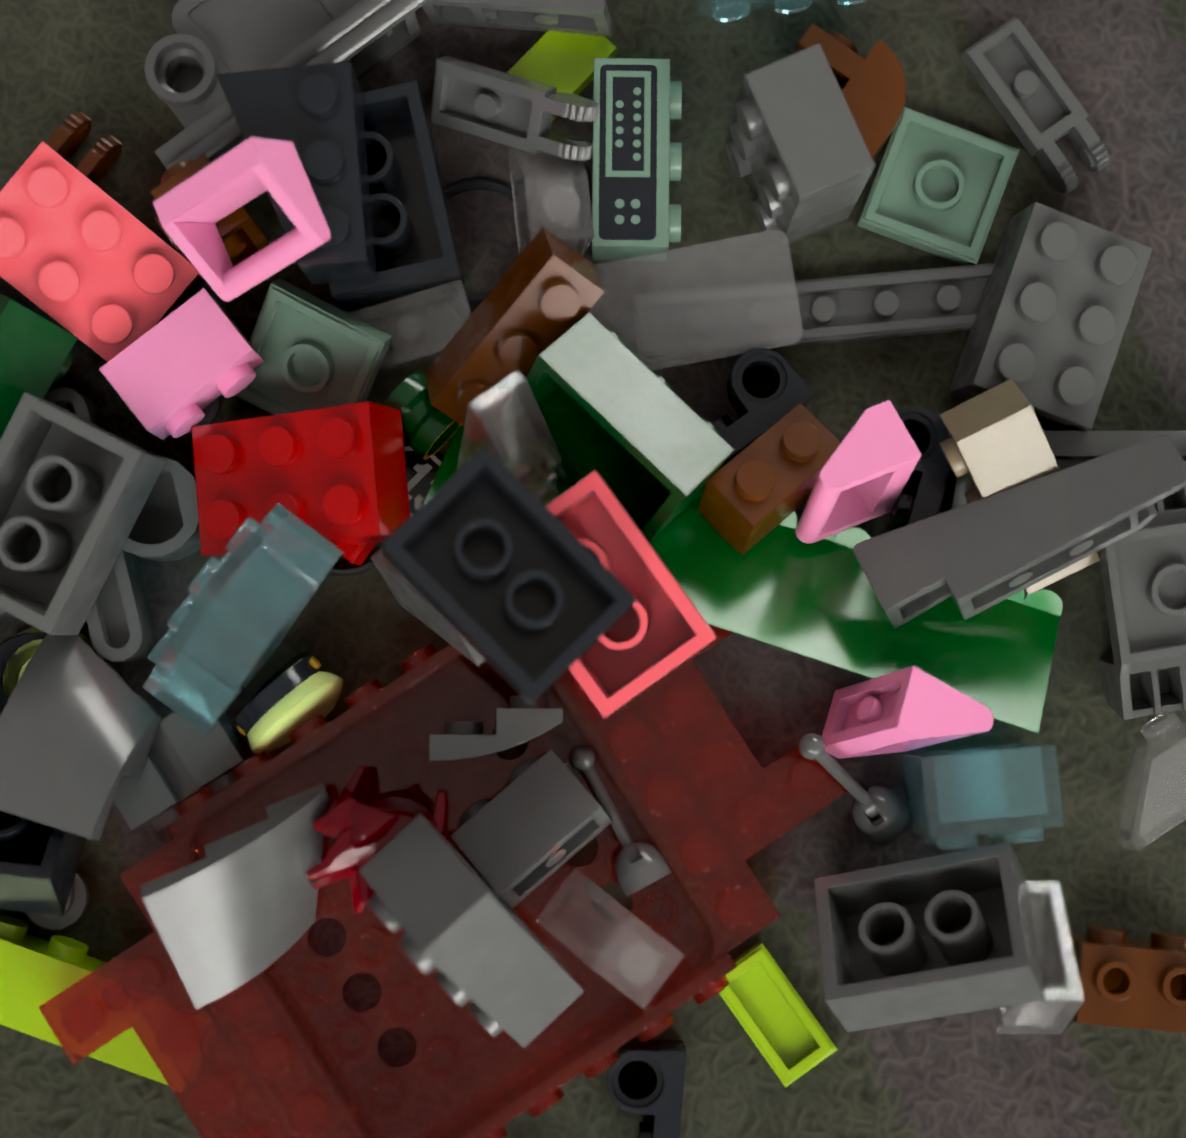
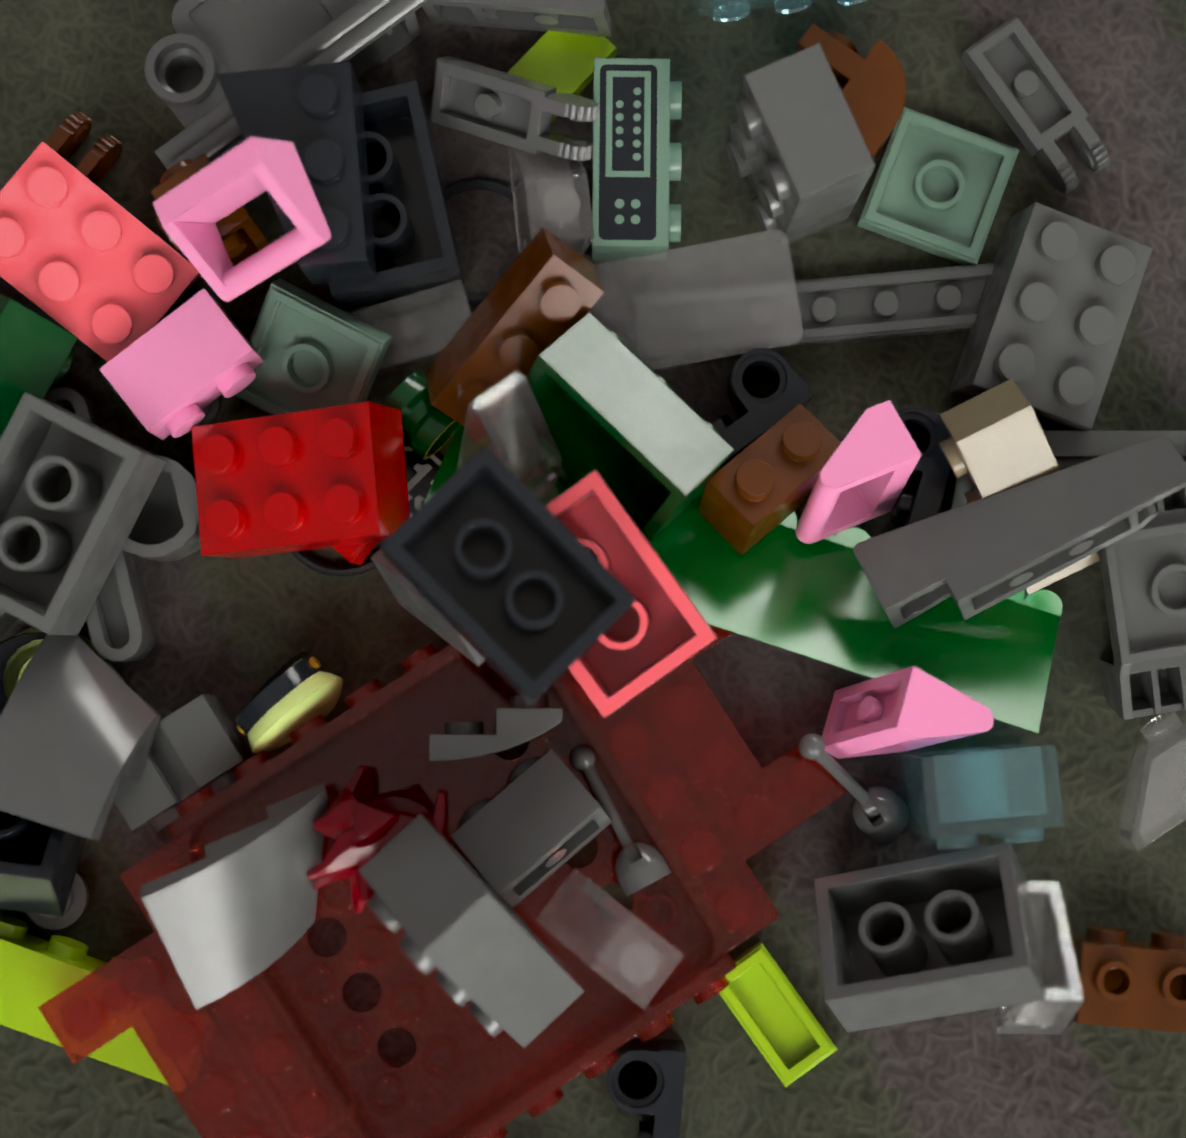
clear light blue piece [143,503,343,735] -> none

